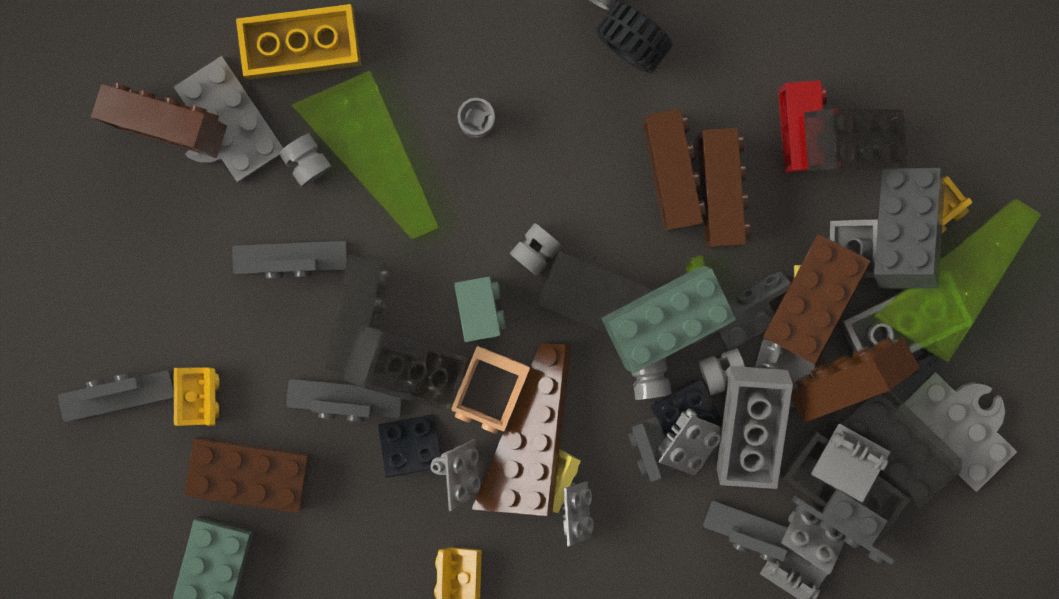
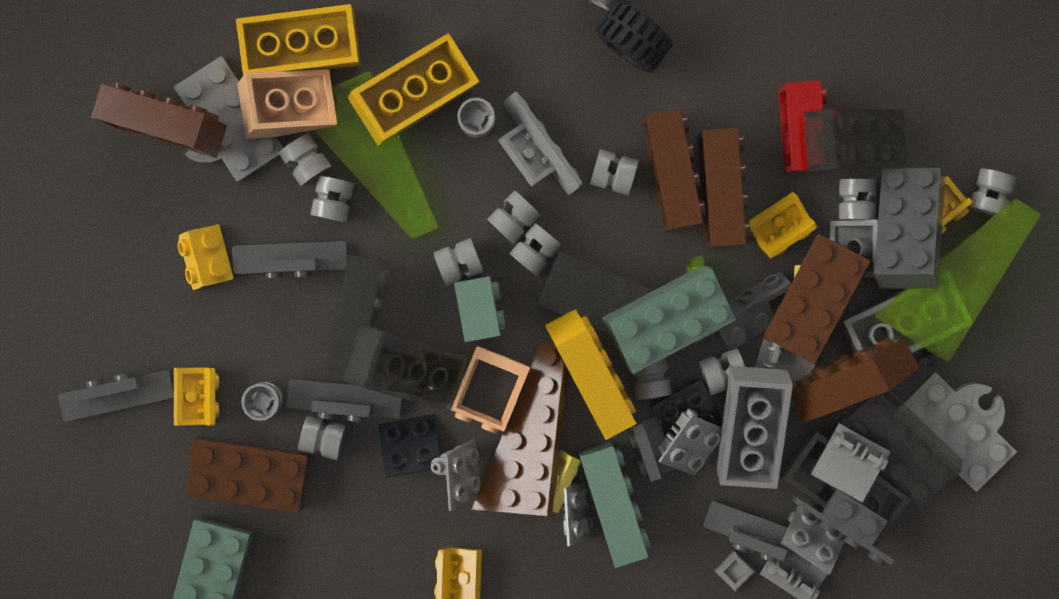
none -> yellow bracket [178,224,234,290]
none -> light nougat slope [237,69,337,139]
none -> light grey wheel [241,381,284,421]
none -> light grey wheel [298,415,347,460]
none -> light grey wheel [310,176,355,223]
none -> yellow brick [348,33,479,146]
none -> light grey wheel [433,238,484,286]
none -> light grey wheel [487,190,541,245]
none -> light grey bracket [498,92,583,195]
none -> yellow brick [545,309,636,440]
none -> sand green brick [579,442,651,568]
none -> light grey wheel [590,149,639,195]
none -> light grey tile [714,551,755,592]
none -> yellow bracket [749,192,817,258]
none -> light grey wheel [839,179,877,220]
none -> light grey wheel [969,169,1017,217]

